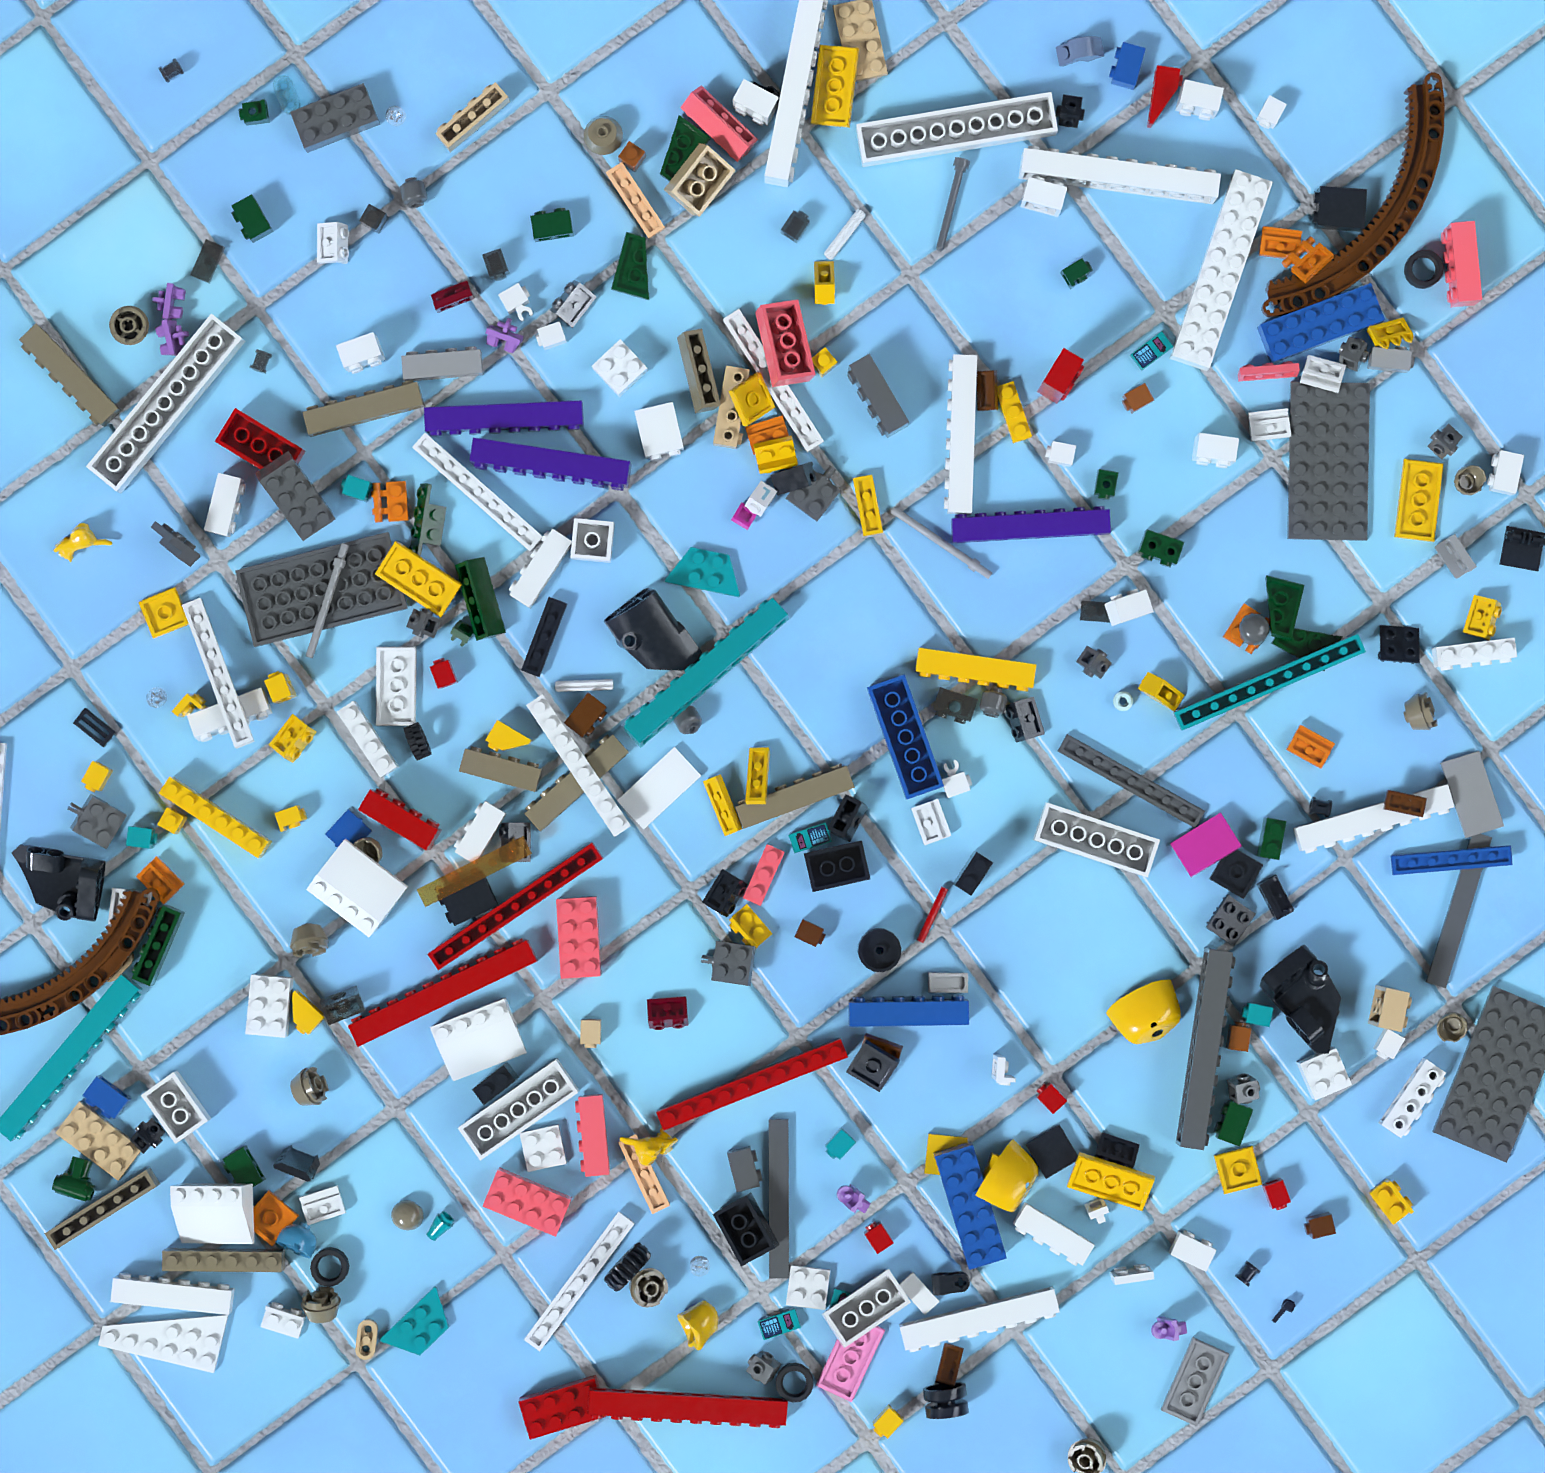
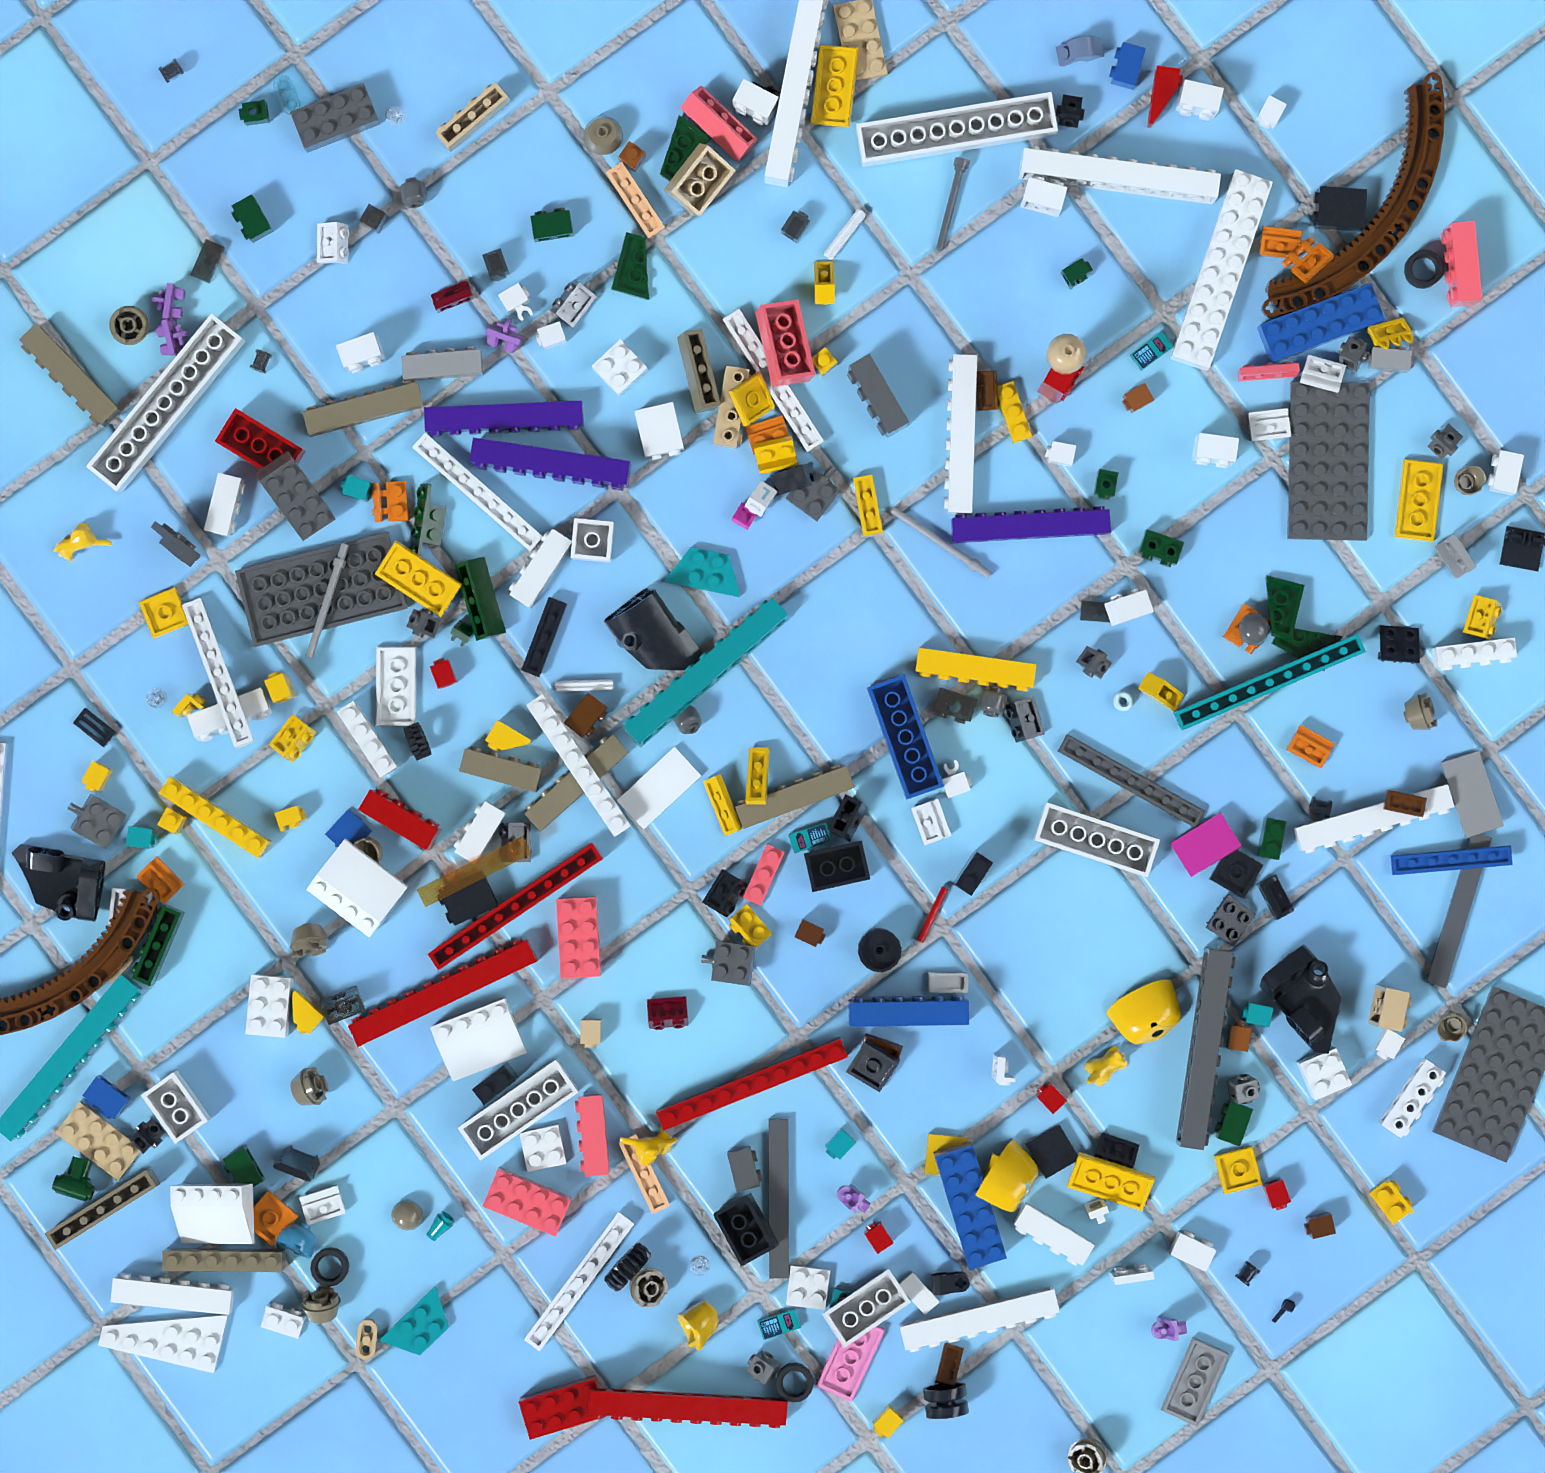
none -> tan cylinder [1046,334,1087,374]
none -> yellow animal [1085,1046,1128,1086]

